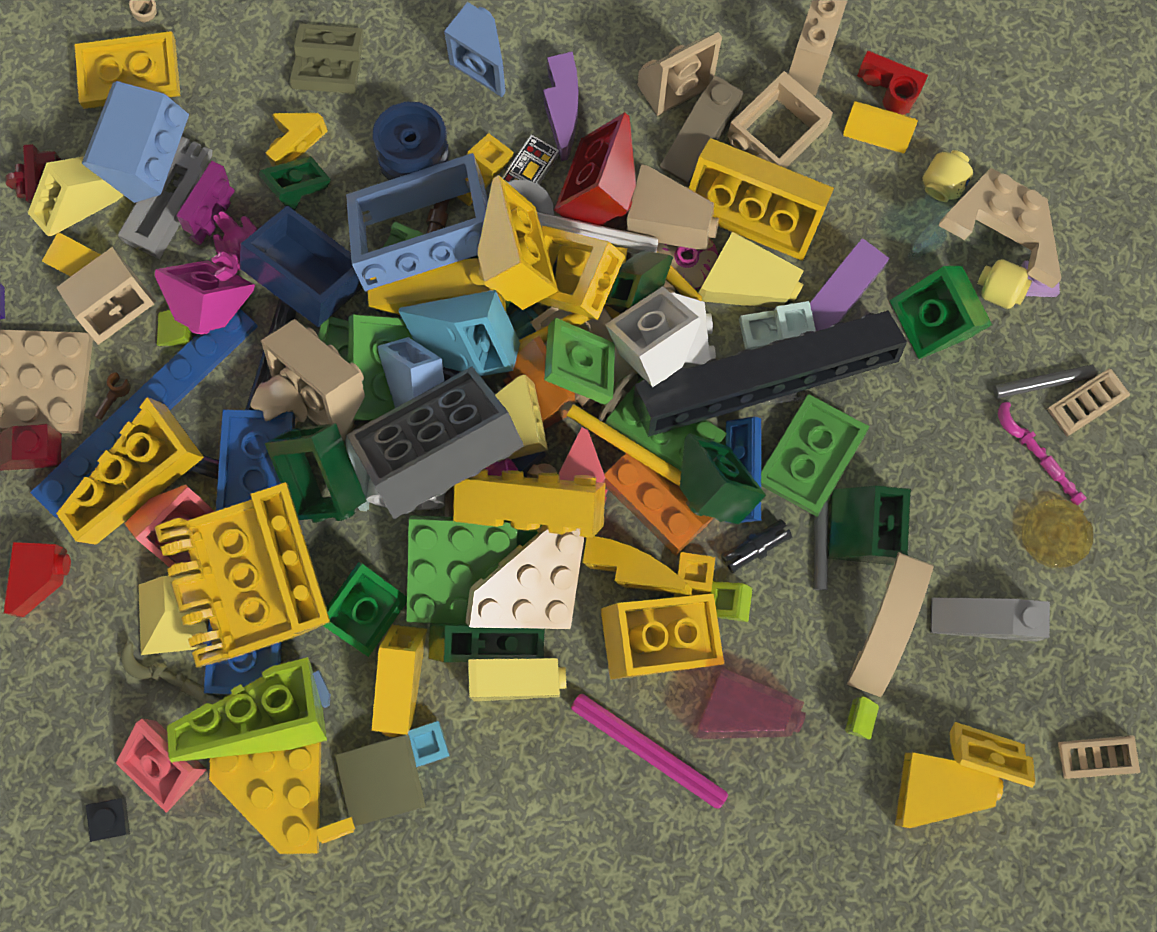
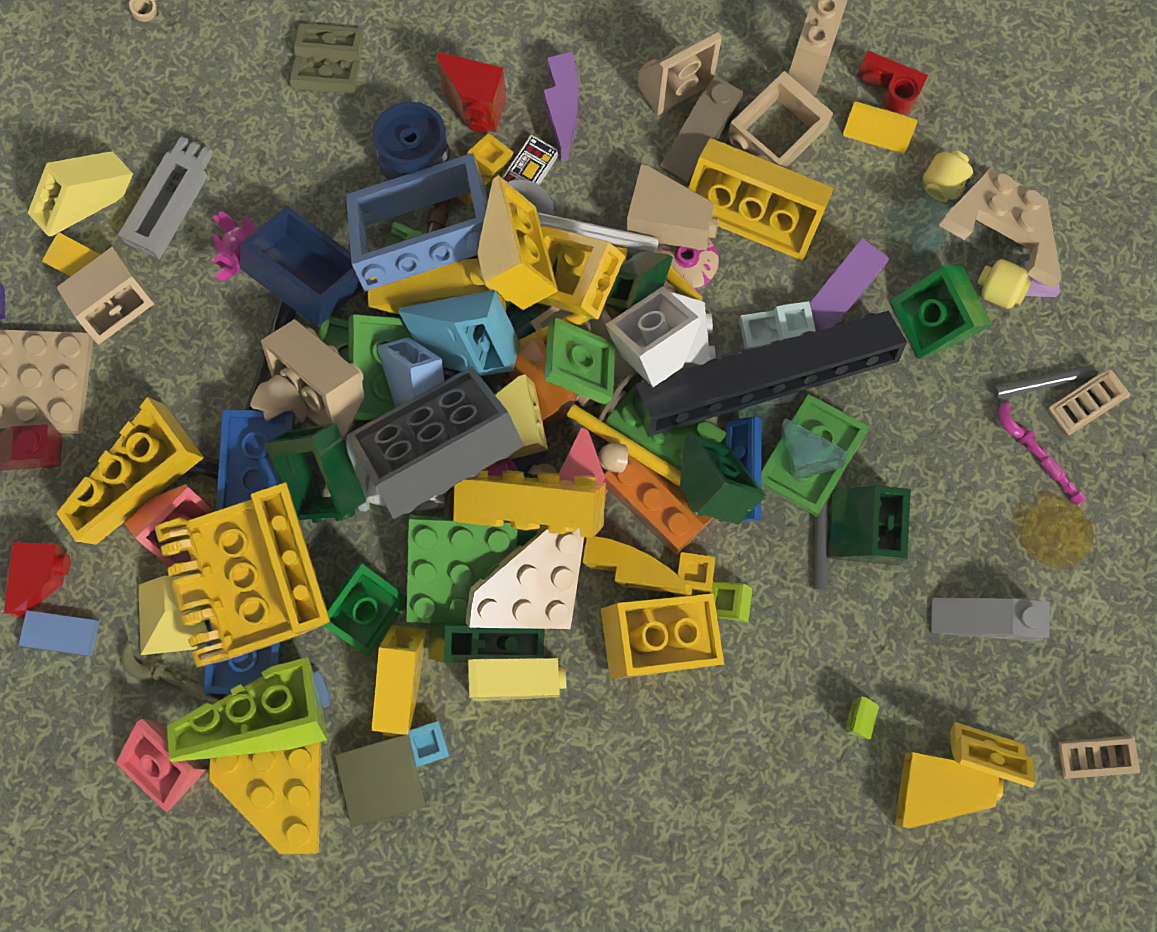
dark red hips [5,144,61,204] -> none
blue plate [30,309,258,518] -> none
yellow plate [75,31,181,109] -> none
medium blue slope [82,81,189,203] -> none
black plate [86,798,130,842] -> none
reddish brown hand [94,372,131,420] -> none
dark pink slope [155,260,255,334] -> none
lime slope [157,310,192,346] -> none
magenta plate [176,161,235,245] -> none
dark green slope [258,156,331,211] -> none
yellow slope [265,113,328,167] -> none
yellow tile [316,817,355,843] -> none
medium blue slope [444,2,506,97] -> none
red slope [554,112,636,226] -> none
dark pink axle [571,694,728,809] -> none
clear pink slope [694,668,806,740] -> none
light yellow slope [699,232,804,308] -> none
black pin [721,519,792,573] -> none
tan slope [847,552,934,697] -> none
none -> medium blue tile [18,610,100,656]
none -> red slope [437,52,507,134]
none -> tan hinge [598,443,628,473]
none -> clear light blue slope [781,418,849,480]

